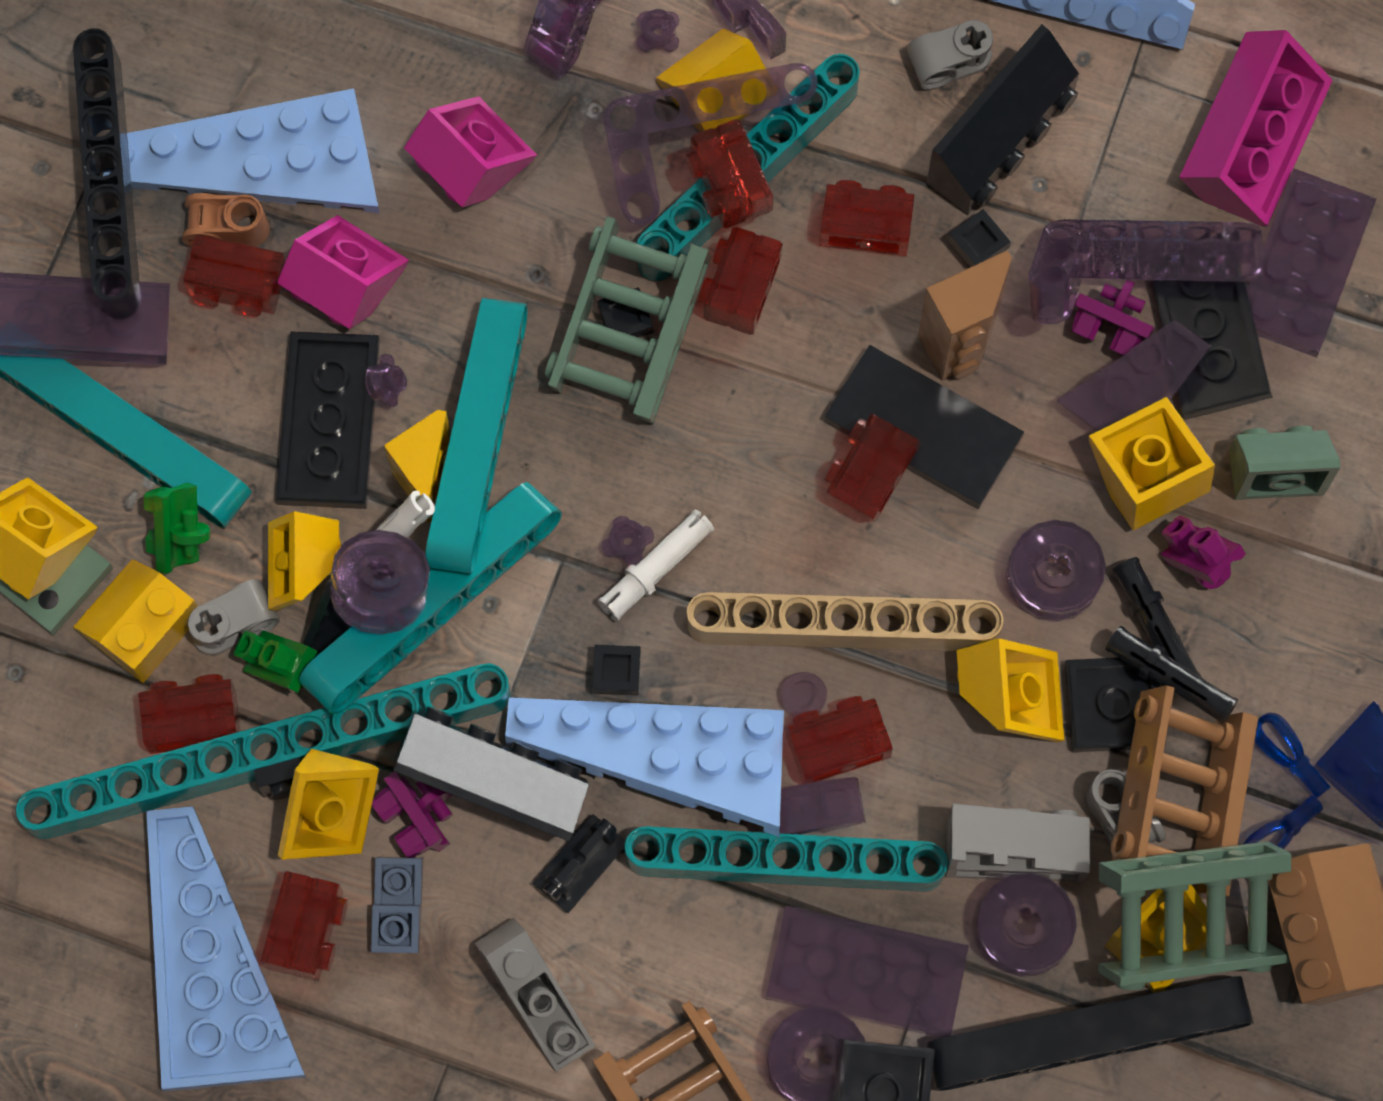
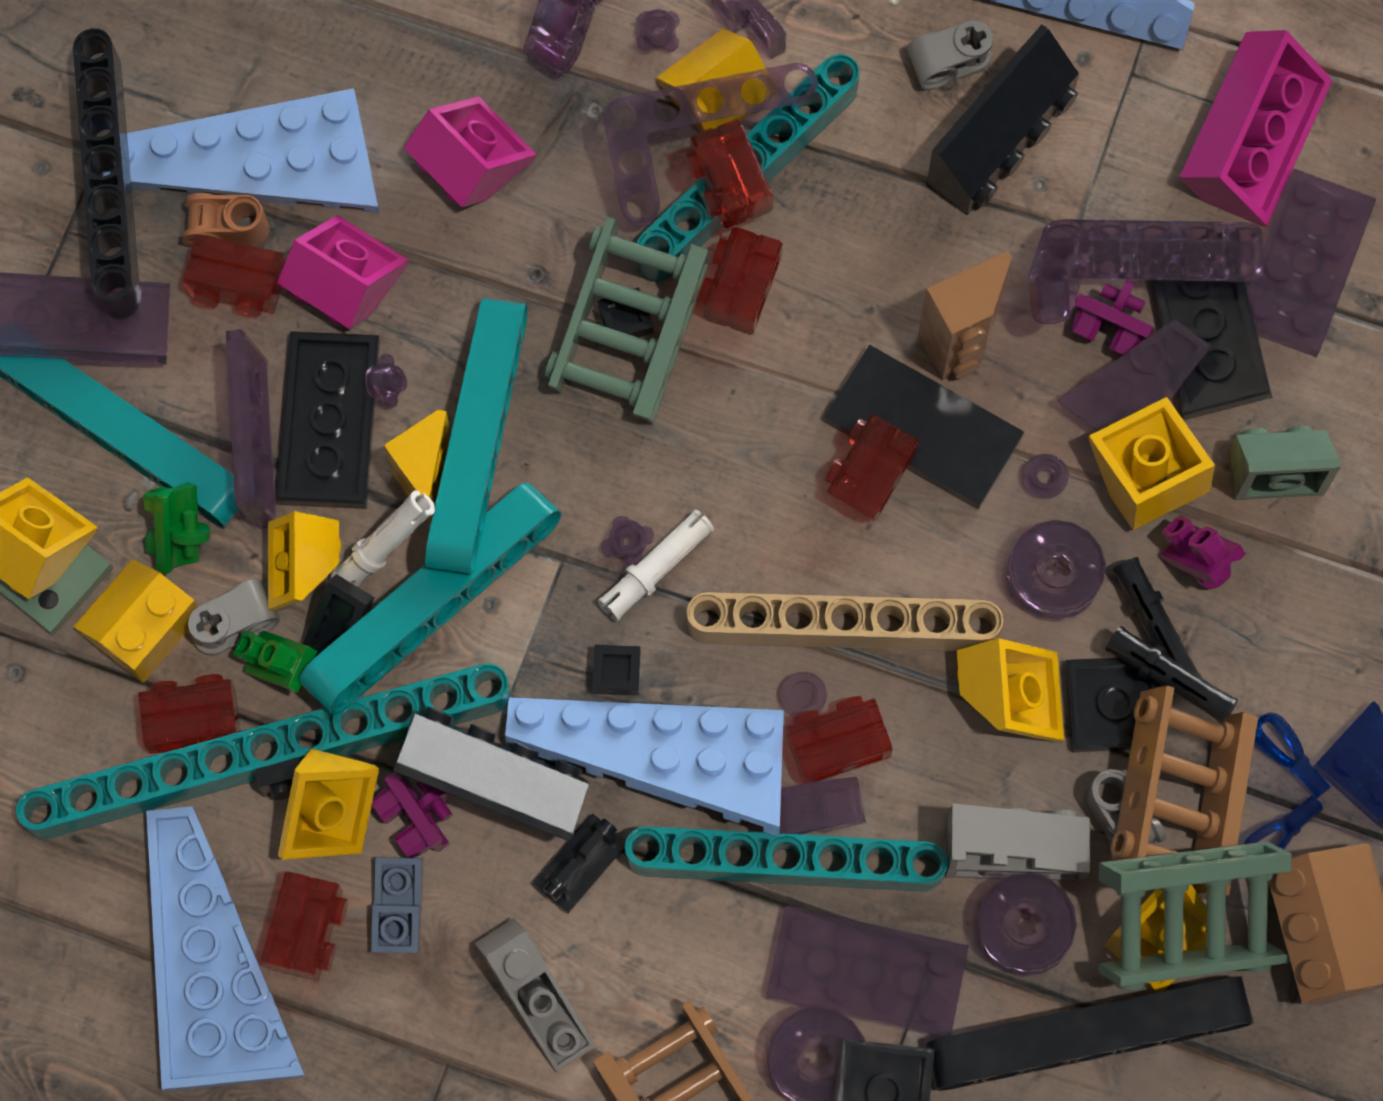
clear purple wheel [330,530,430,634] -> none
clear red brick [819,180,915,256] -> none
black plate [948,209,1011,267] -> none
none -> clear purple tile [226,329,277,529]
none -> clear purple plate [1023,454,1069,499]

